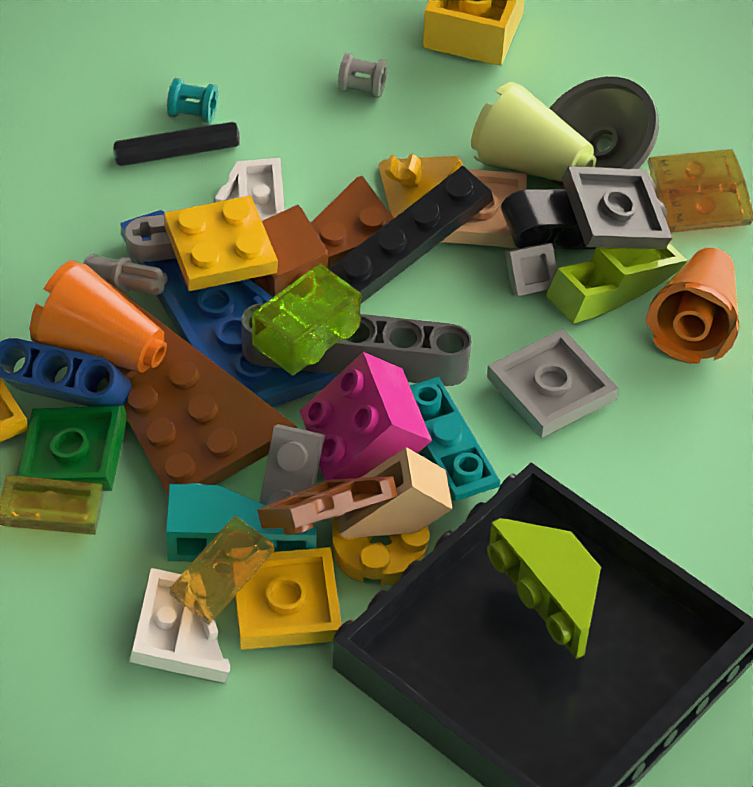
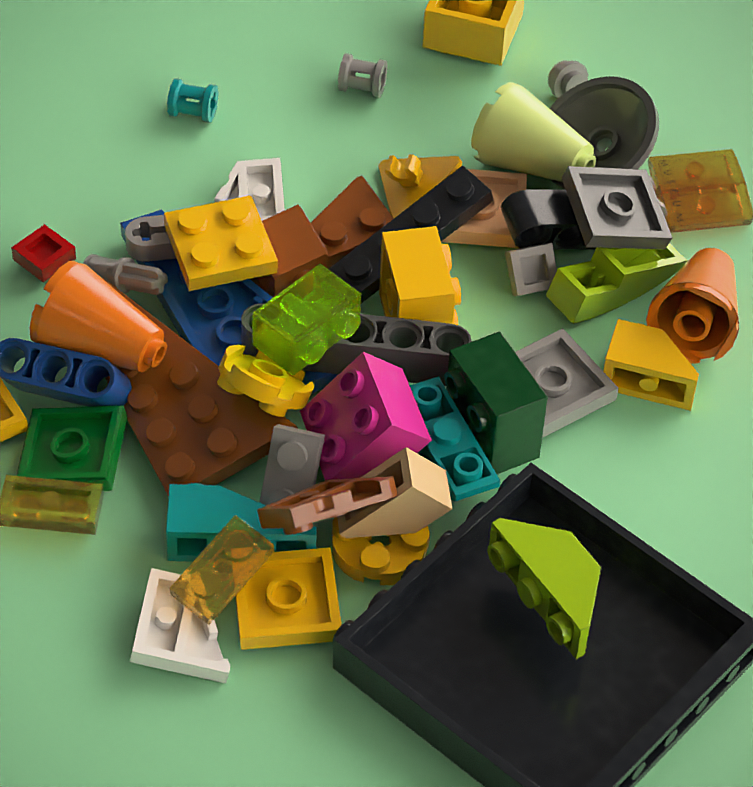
black axle [113,121,240,166] -> none
none -> red plate [11,224,76,283]
none -> yellow plate [217,345,314,417]
none -> yellow brick [379,226,461,325]
none -> dark green brick [444,331,548,474]
none -> light grey plate [548,60,588,99]
none -> yellow slope [603,319,699,411]

